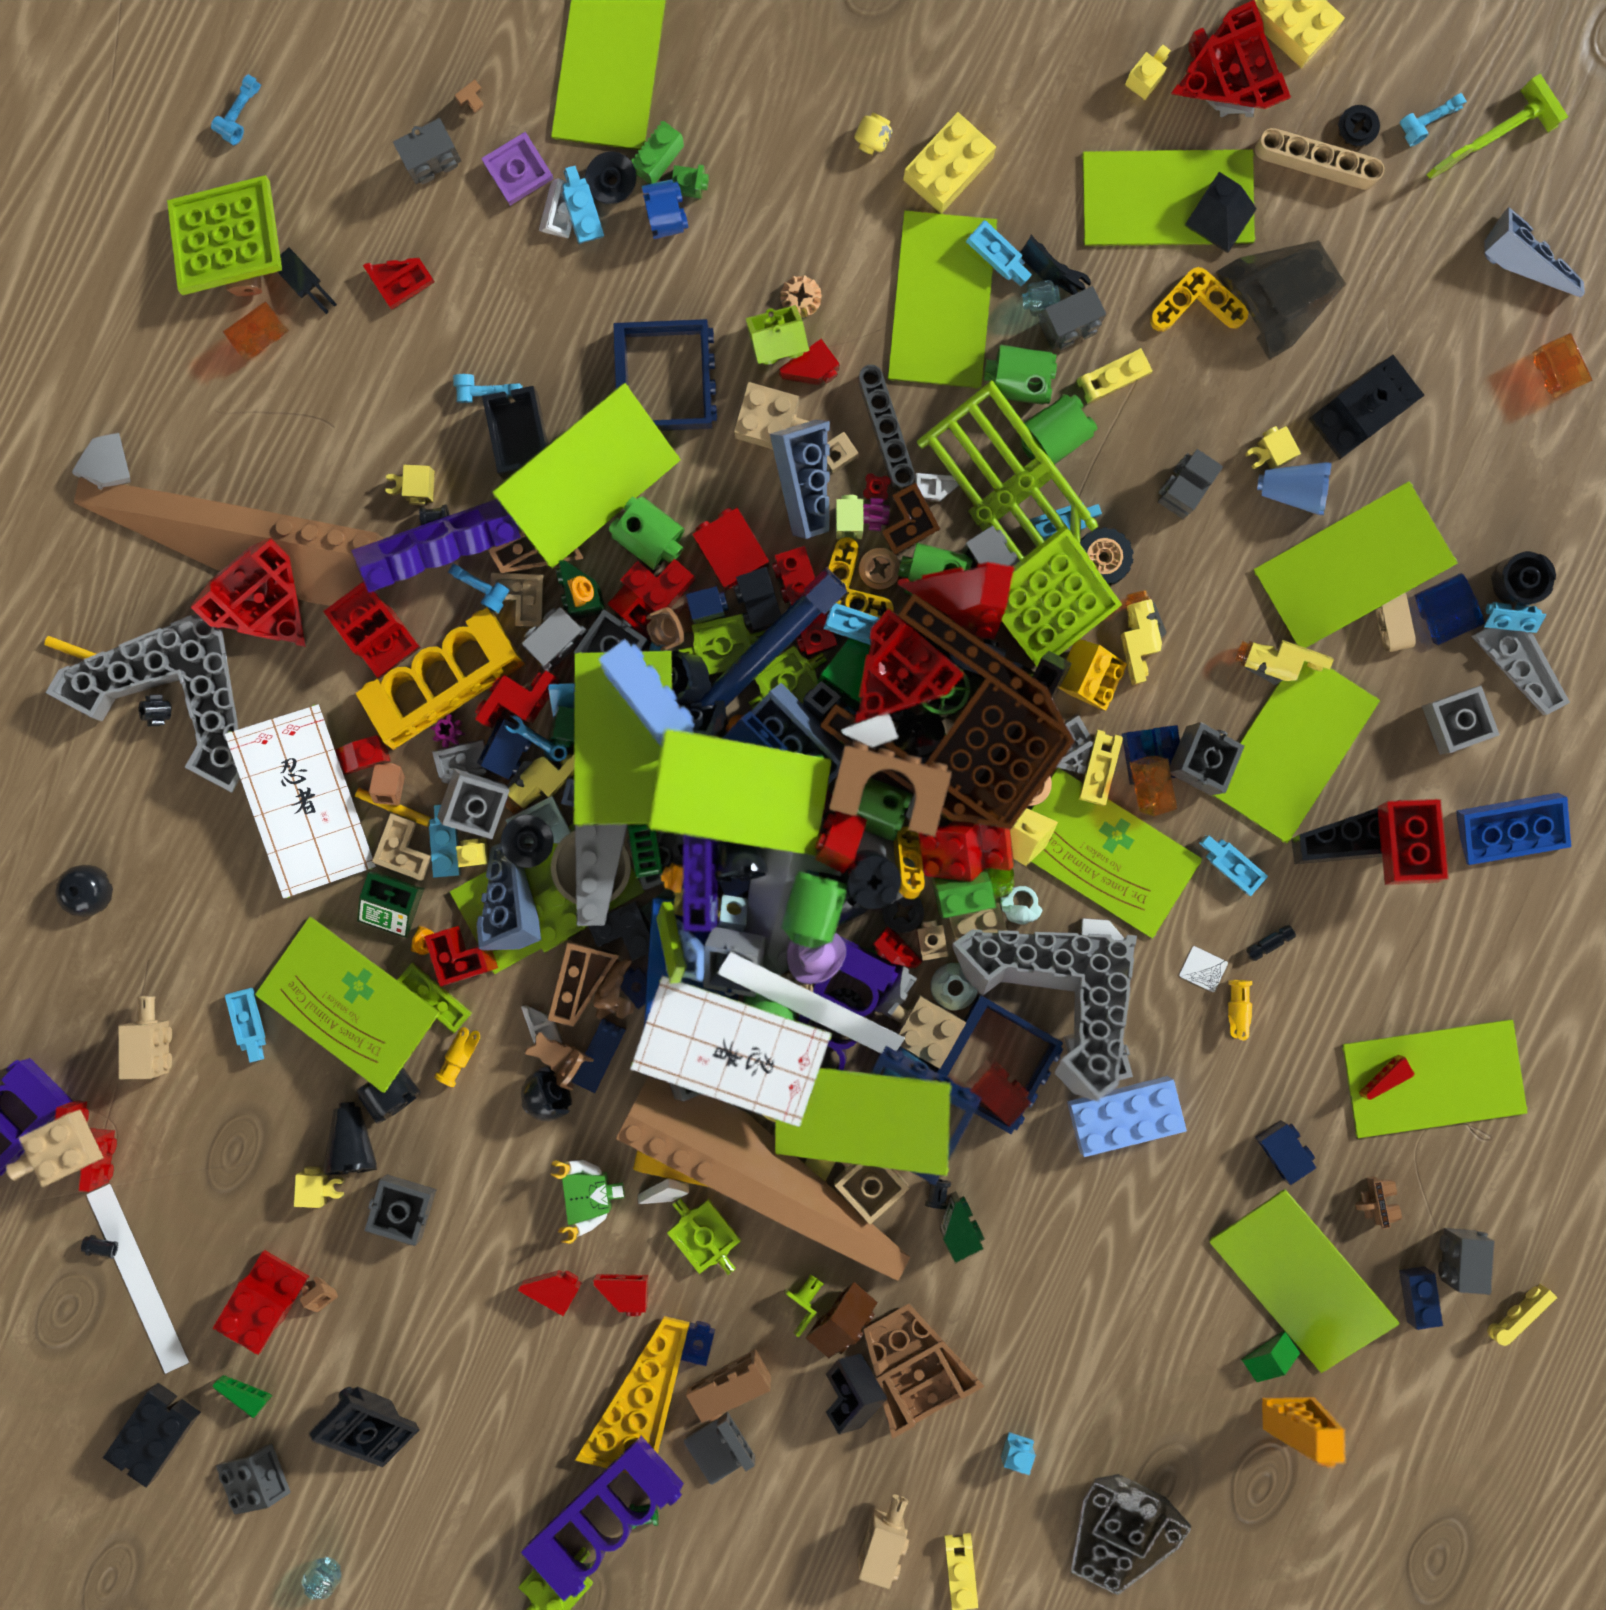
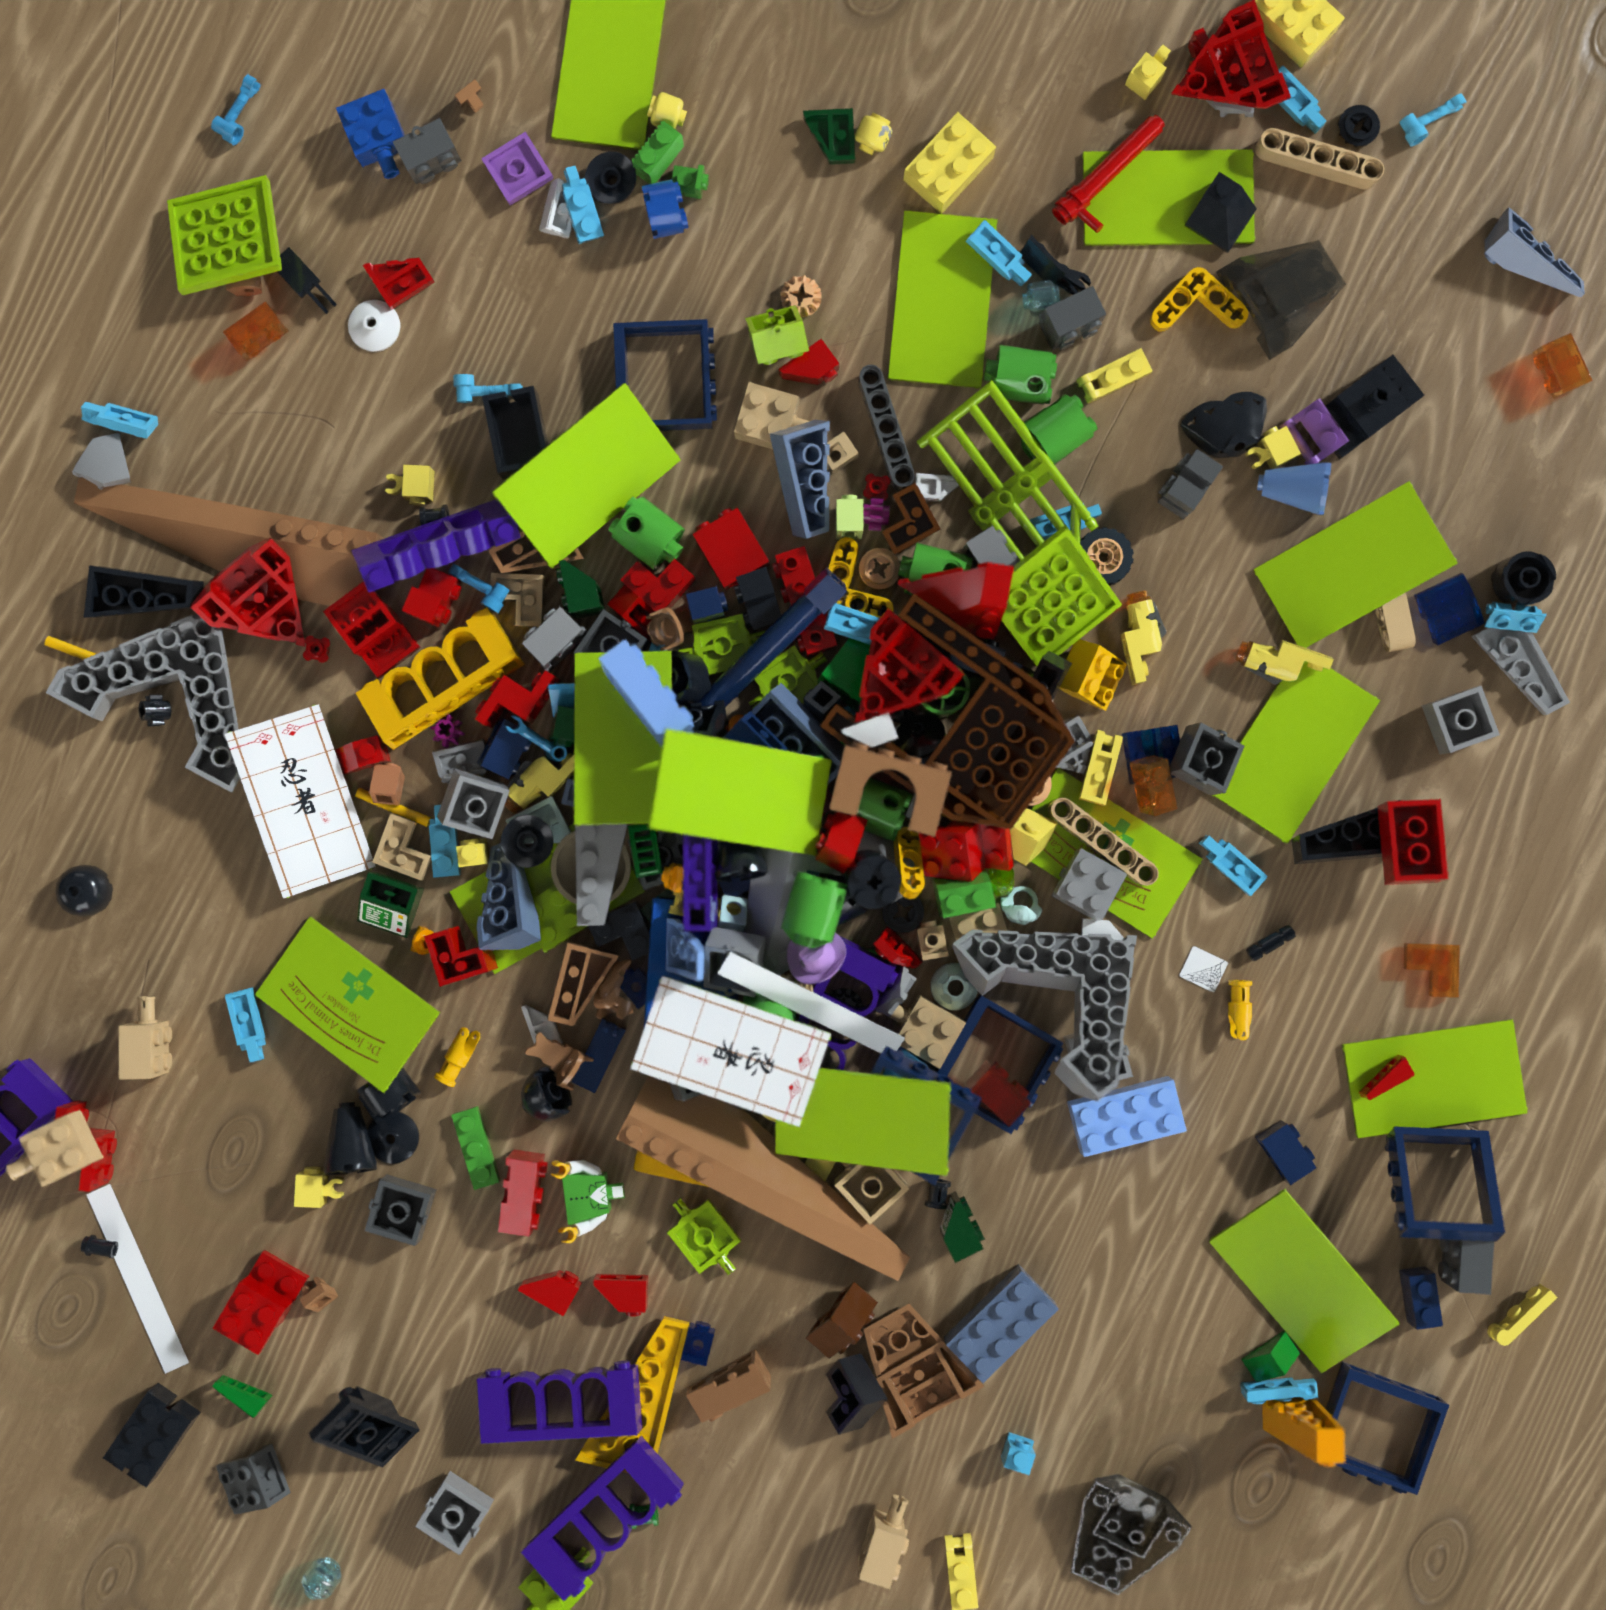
lime tile [397,962,472,1033] -> none
light orange plate [567,576,594,607] -> none
white tile [638,1178,689,1204] -> none
lime tile [656,902,686,983] -> none
dark grey bracket [684,1411,755,1485] -> none
lime bracket [784,1274,824,1337] -> none
medium nougat hips [1355,1176,1402,1229] -> none
lime piece [1427,74,1568,179] -> none
blue slope [1456,793,1571,865] -> none
none -> medium azure hinge [81,402,158,439]
none -> black wedge [84,565,204,618]
none -> red plate [303,635,331,663]
none -> blue brick [336,89,405,179]
none -> white dish [348,300,400,352]
none -> black dish [368,1112,419,1164]
none -> red brick [402,568,462,629]
none -> light grey brick [415,1471,494,1555]
none -> bright green plate [451,1106,501,1190]
none -> dark purple fence [477,1361,642,1444]
none -> wedge [498,1149,548,1237]
none -> light yellow head [647,92,687,129]
none -> dark green wing [803,108,855,165]
none -> sand blue brick [944,1264,1059,1383]
none -> tan beam [1048,798,1159,885]
none -> light grey brick [1051,848,1127,921]
none -> red cylinder [1052,115,1165,233]
none -> black piece [1180,392,1267,458]
none -> medium azure hinge [1240,1378,1318,1404]
none -> medium azure hinge [1278,65,1326,134]
none -> medium lavender plate [1279,398,1349,465]
none -> dark blue window [1325,1361,1449,1495]
none -> dark blue window [1384,1126,1505,1242]
none -> clear orange plate [1404,943,1460,998]

